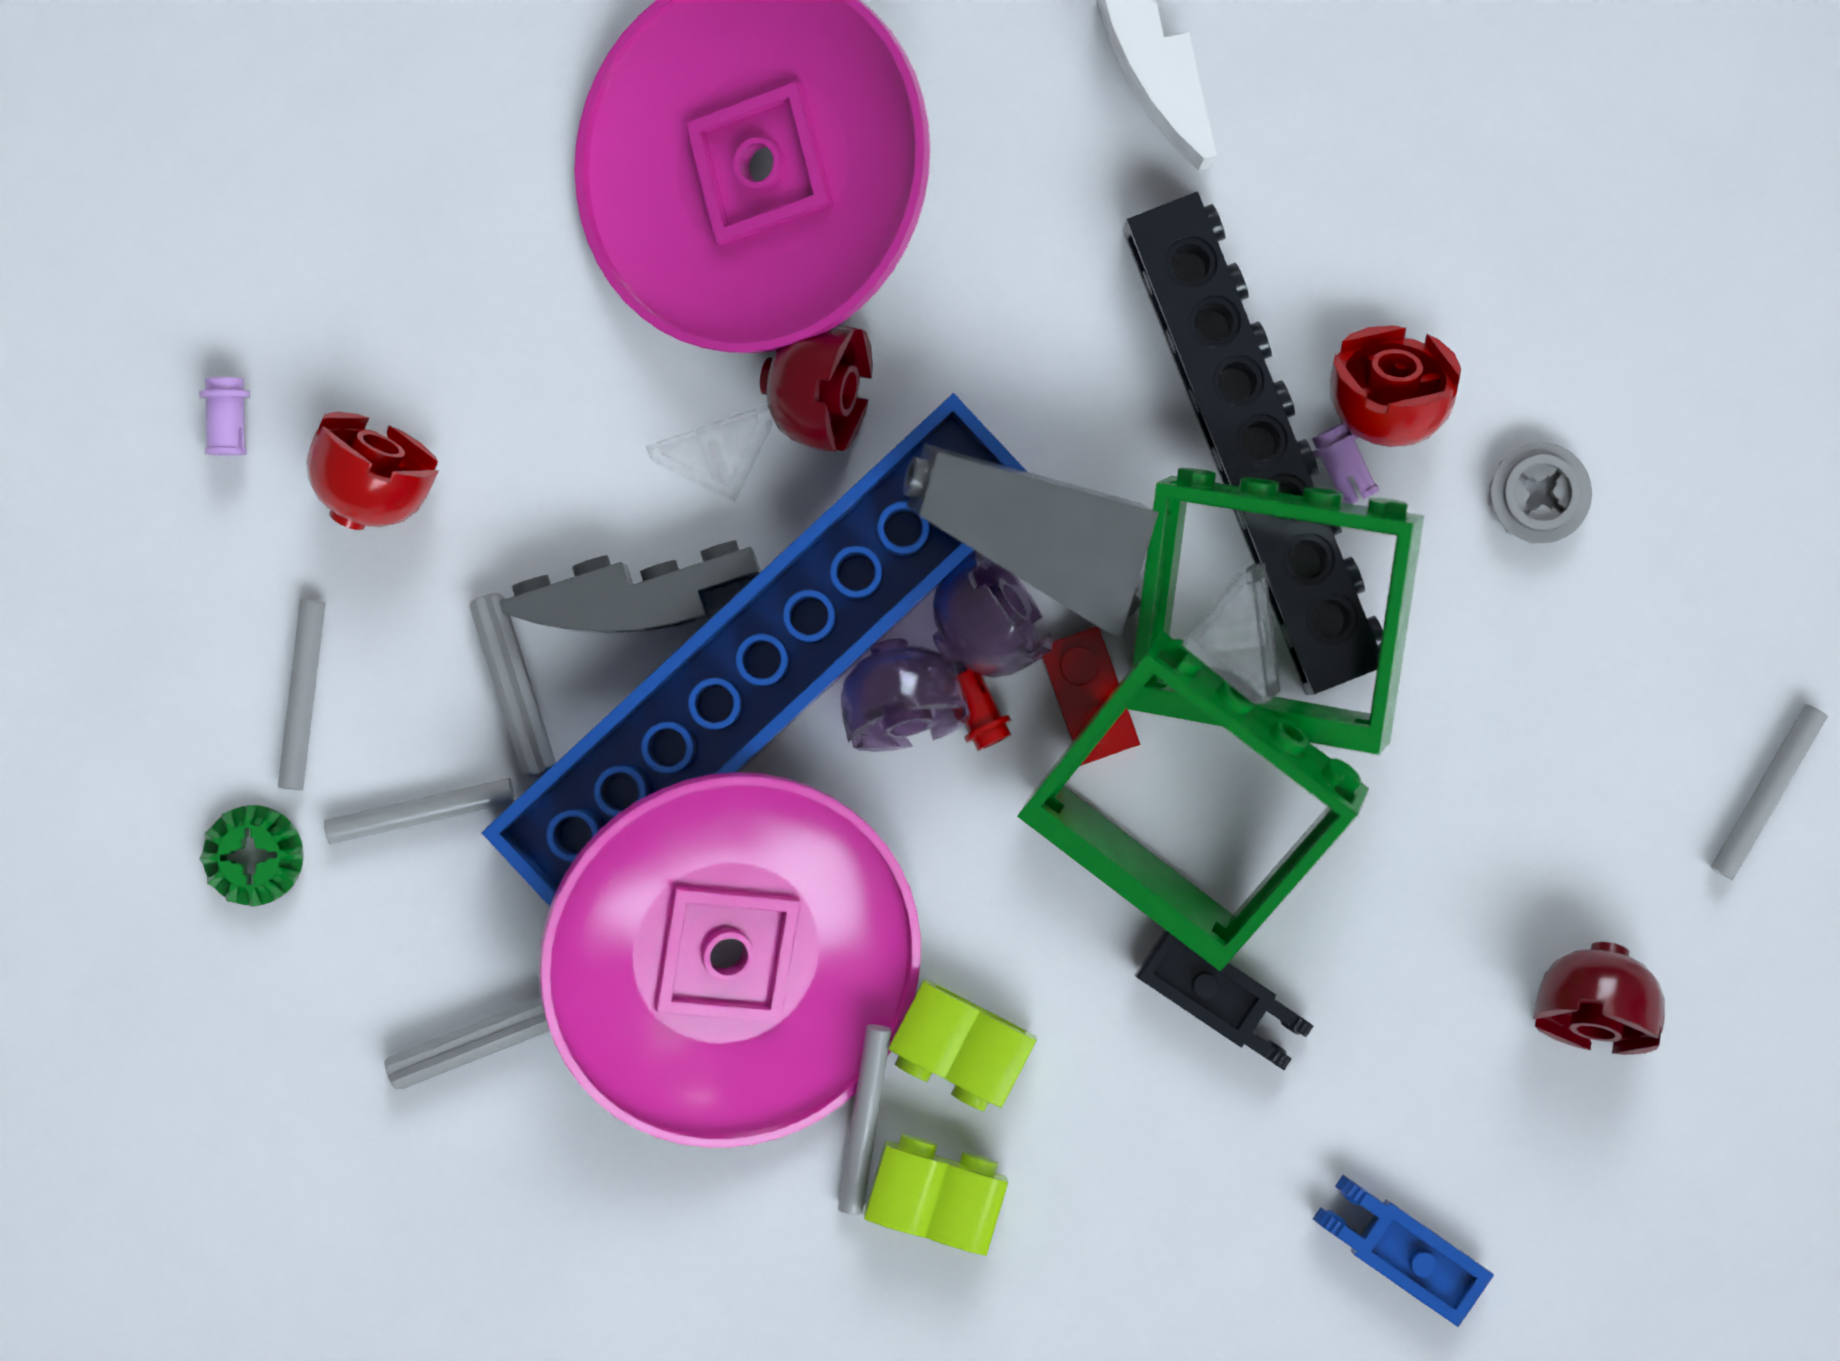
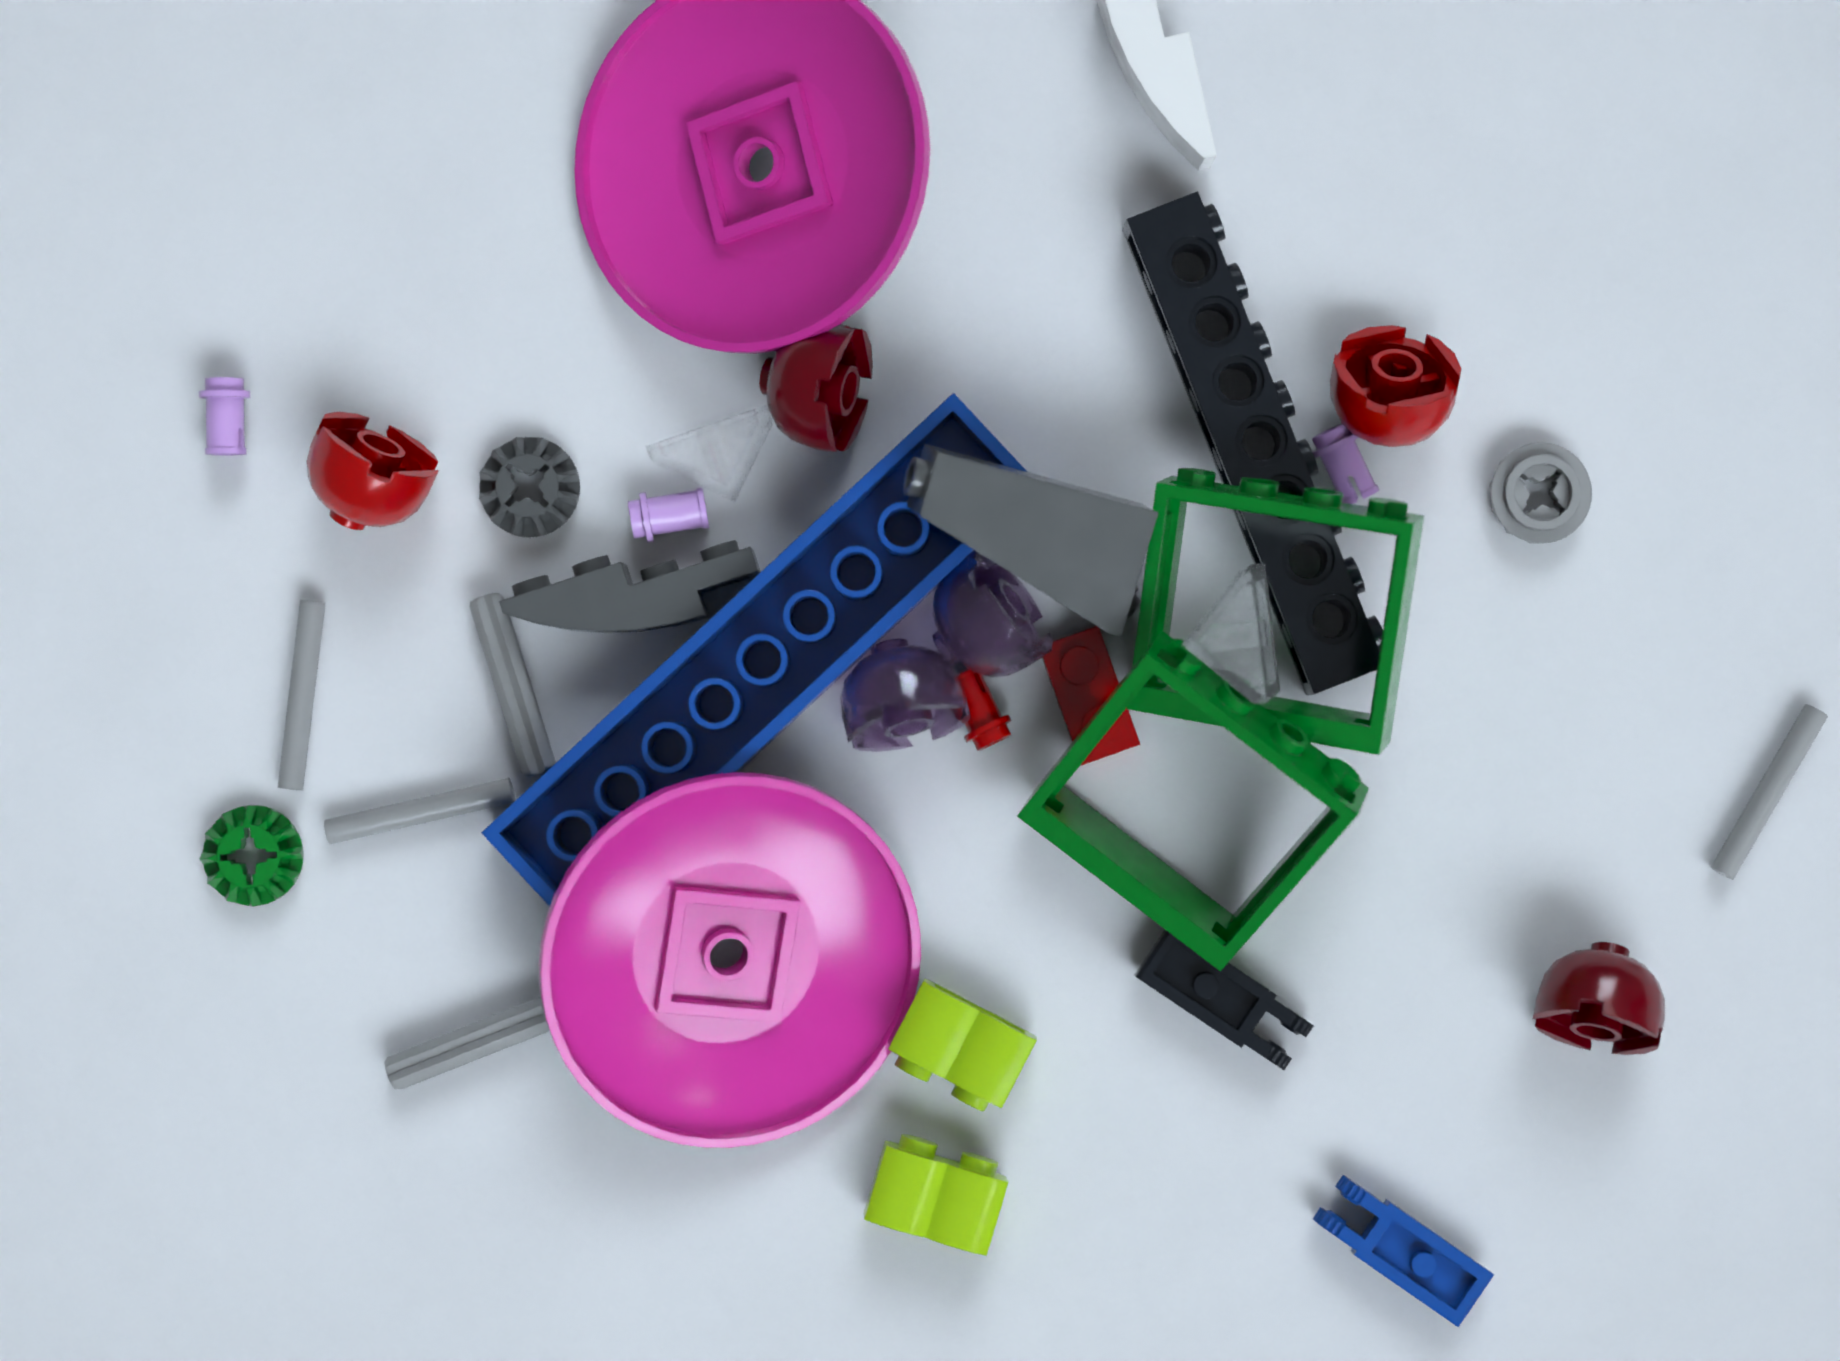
light grey bar [838,1024,891,1215] -> none
none -> dark grey gear [479,437,580,538]
none -> lavender pin [628,488,709,543]

